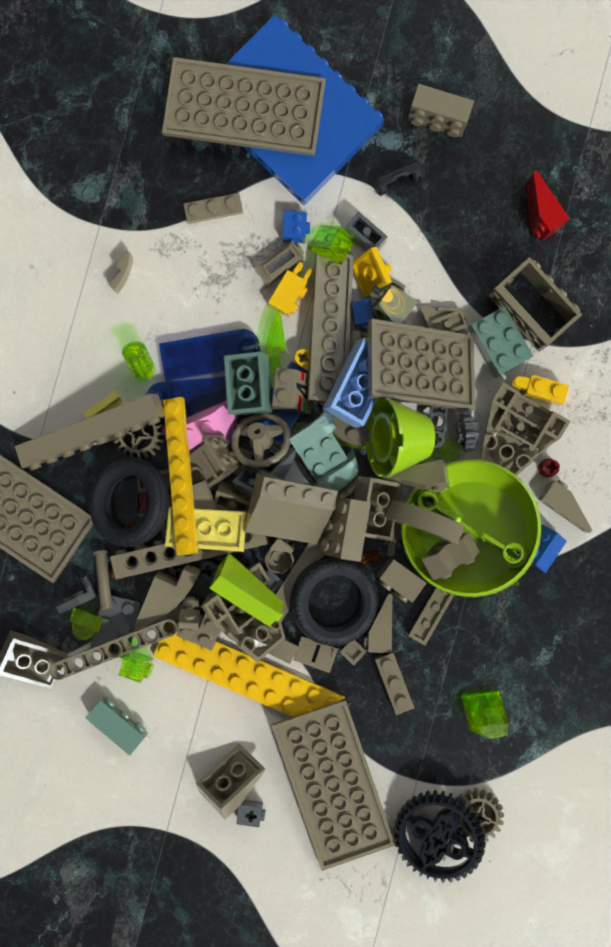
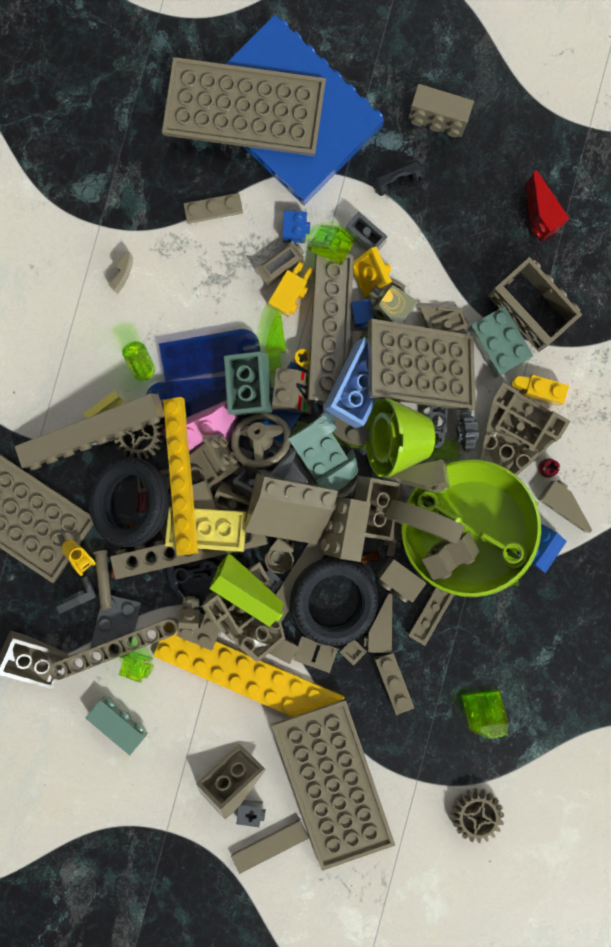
clear neon green piece [70,608,103,640] -> none
dark tan slope [134,563,201,628] -> none
black gear [393,790,486,883] -> none
none -> yellow piece [61,539,96,576]
none -> dark tan tile [231,819,309,874]

